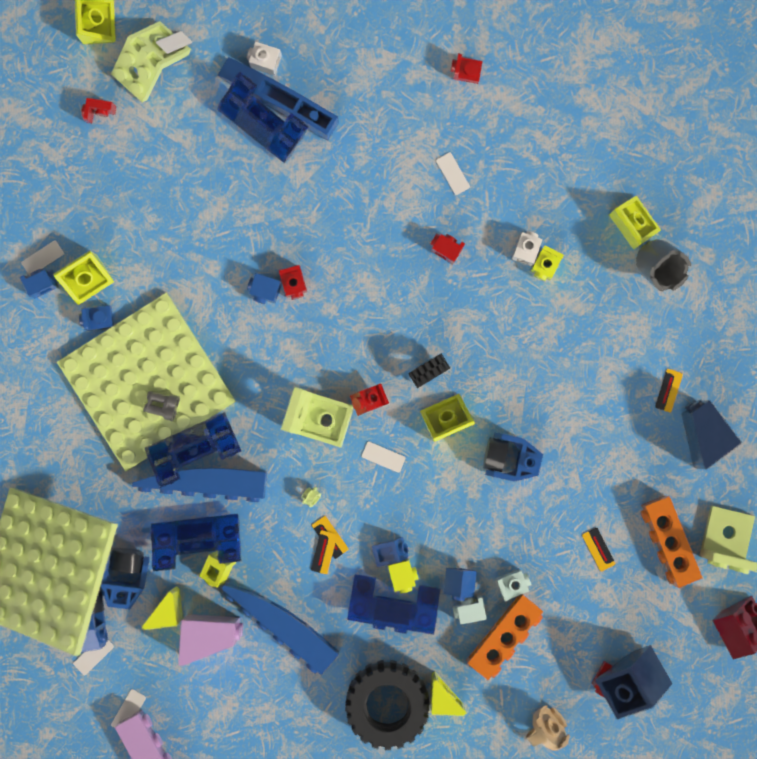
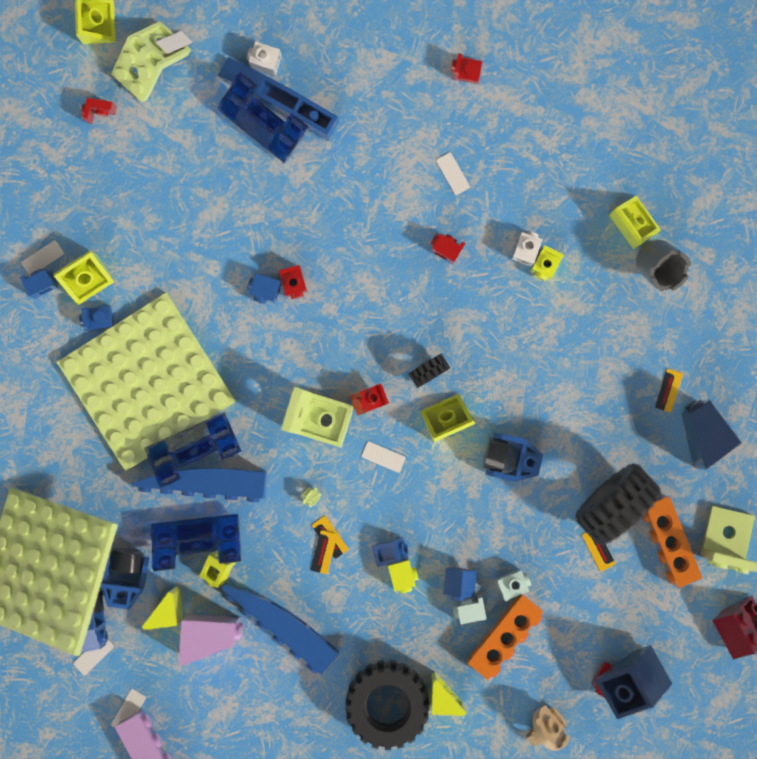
flat silver piece [144,391,180,421] -> none
clear blue bracket [347,574,441,635] -> none
none -> black tyre [575,463,661,545]

